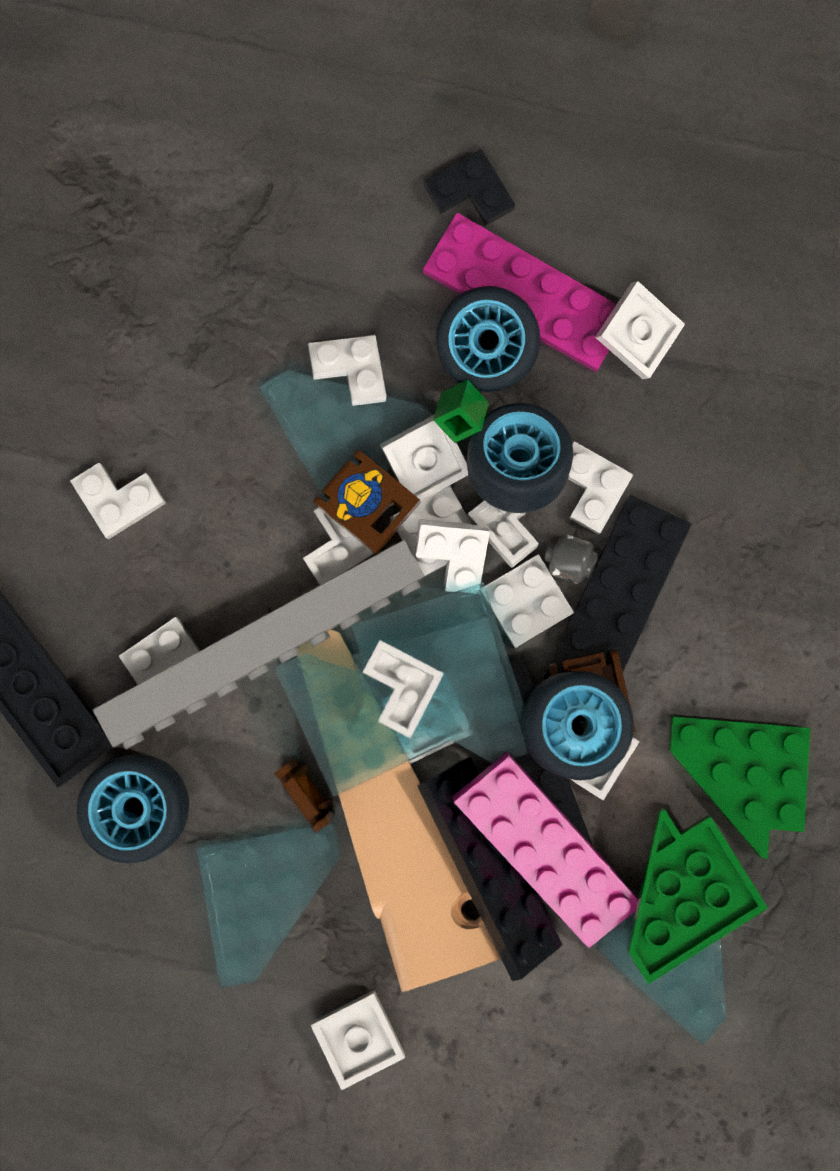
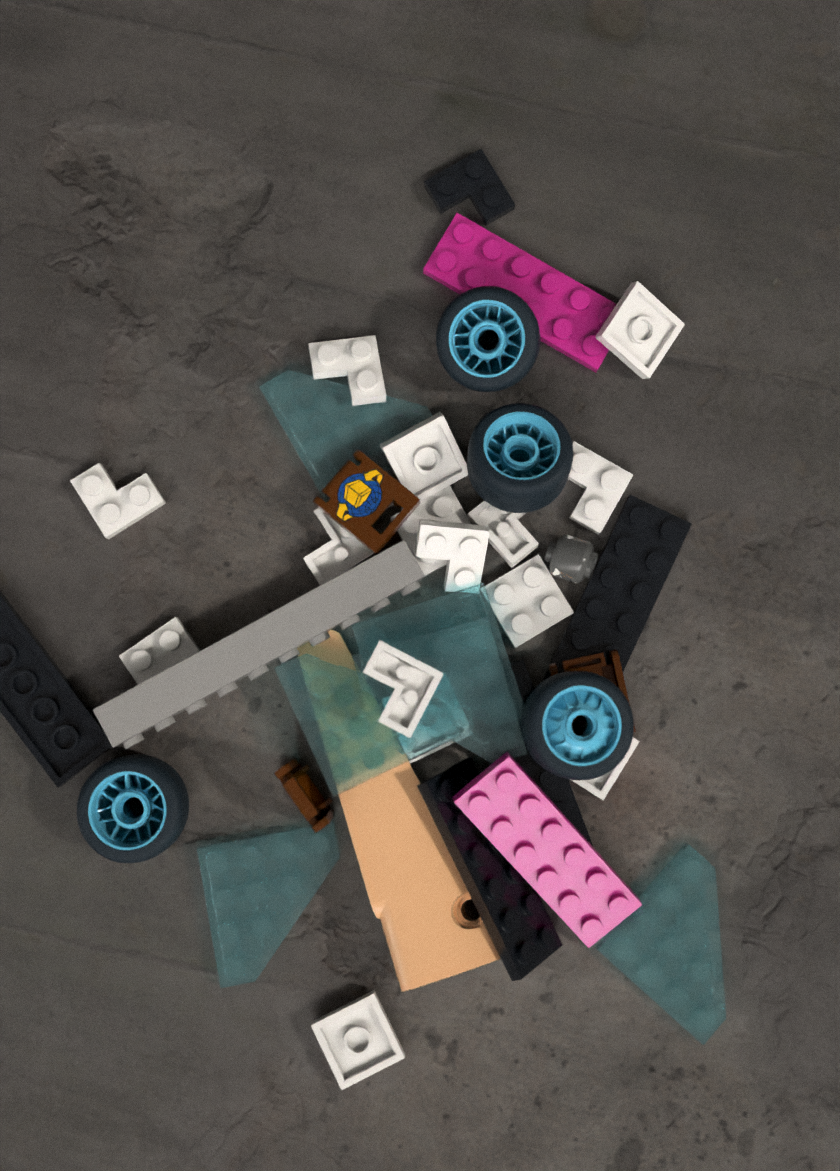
green brick [433,379,489,443] -> none
green wing [627,808,768,984] -> none
green wing [668,716,811,859] -> none

